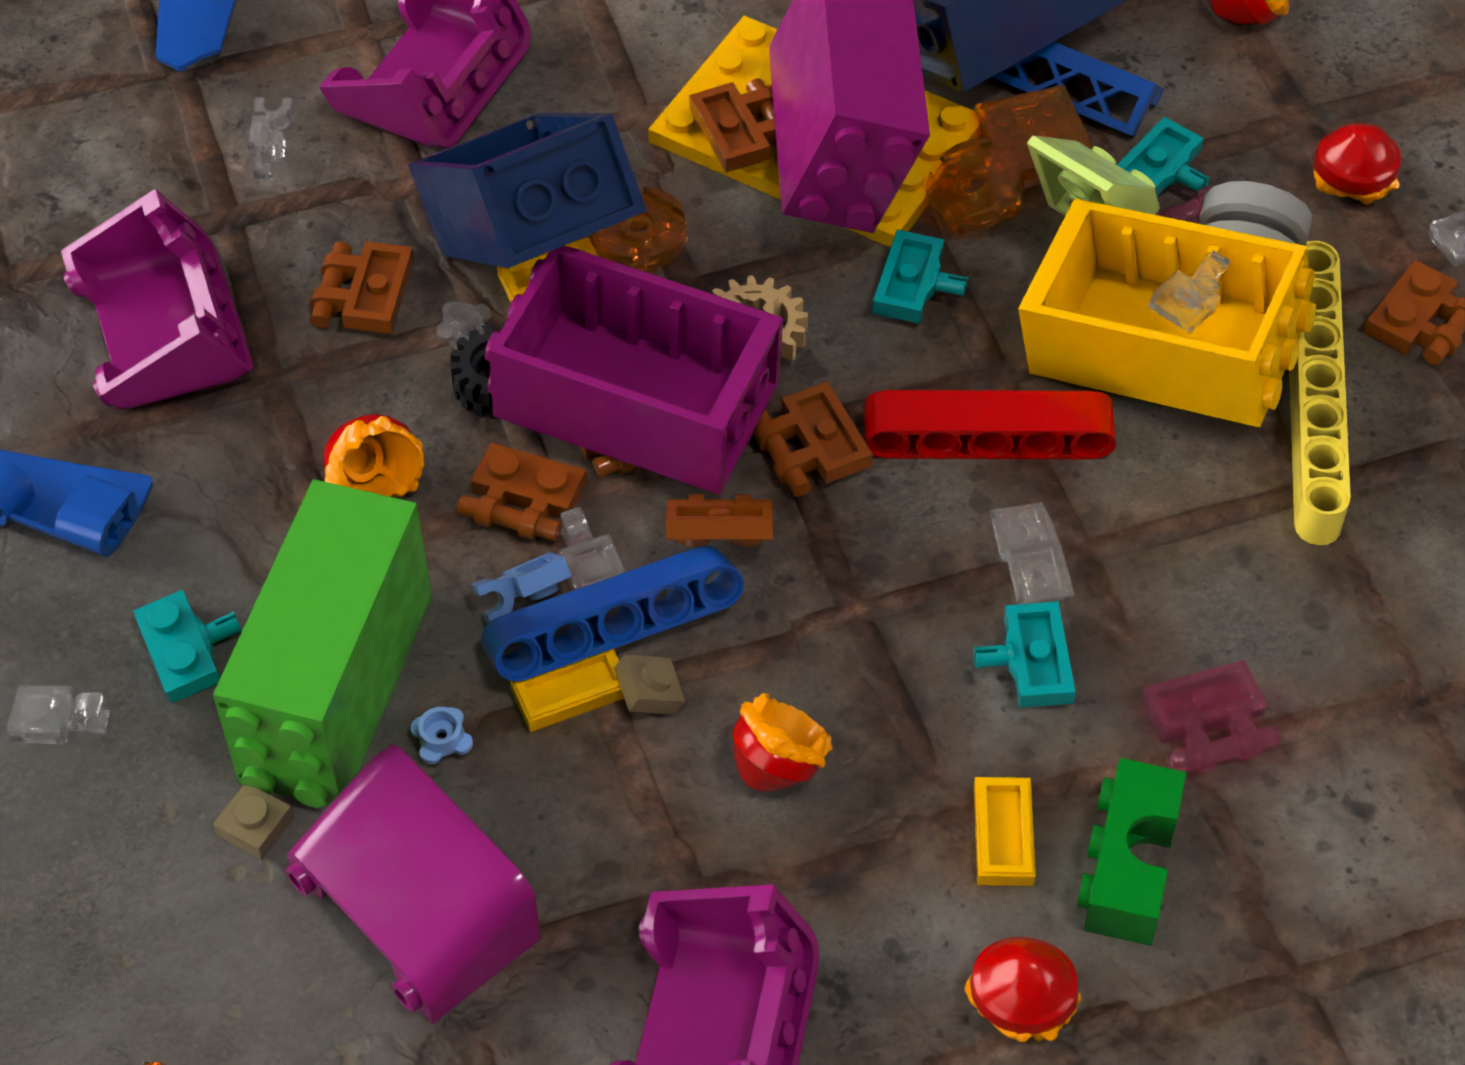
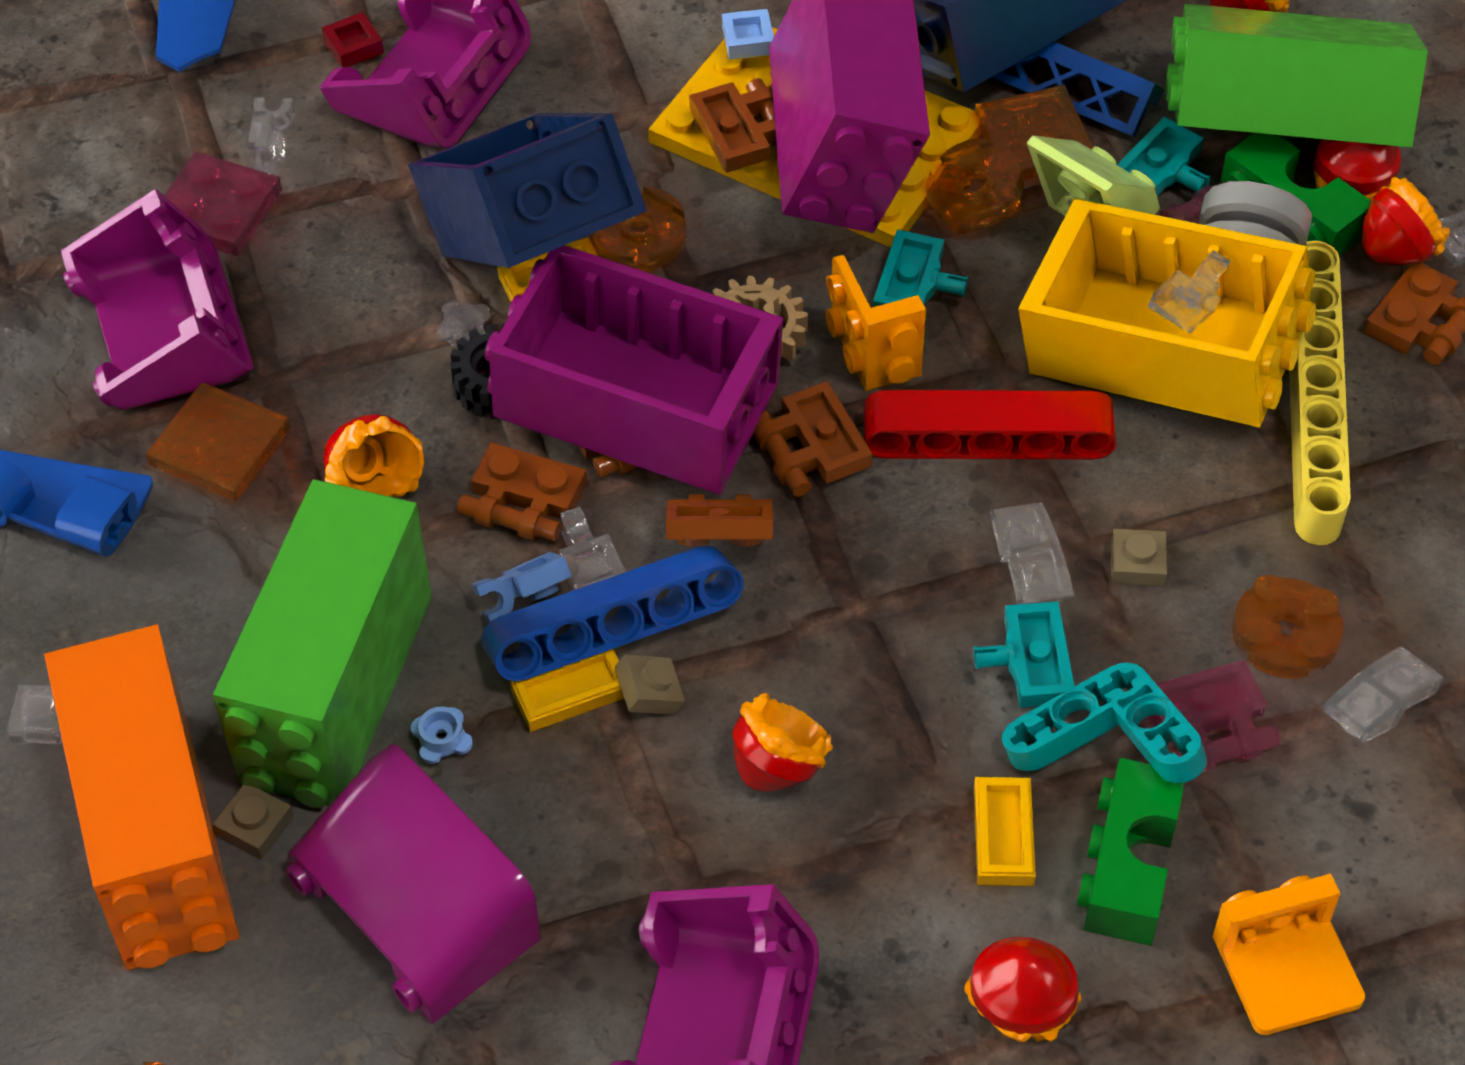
teal plate [133,589,242,704] -> none
dark orange plate [310,241,414,334] -> none
none -> orange container [44,624,240,970]
none -> clear orange tile [146,382,291,502]
none -> clear pink plate [164,151,282,256]
none -> dark red plate [321,12,384,67]
none -> light blue plate [722,9,774,60]
none -> light orange bracket [825,255,926,391]
none -> teal beam [1002,662,1207,783]
none -> dark tan plate [1111,528,1167,586]
none -> bright green container [1165,4,1428,147]
none -> light orange bracket [1212,873,1365,1035]
none -> green arch [1220,133,1371,257]
none -> clear orange plate [1232,575,1344,679]
none -> clear slope [1323,646,1444,743]
none -> red hair [1362,177,1450,265]

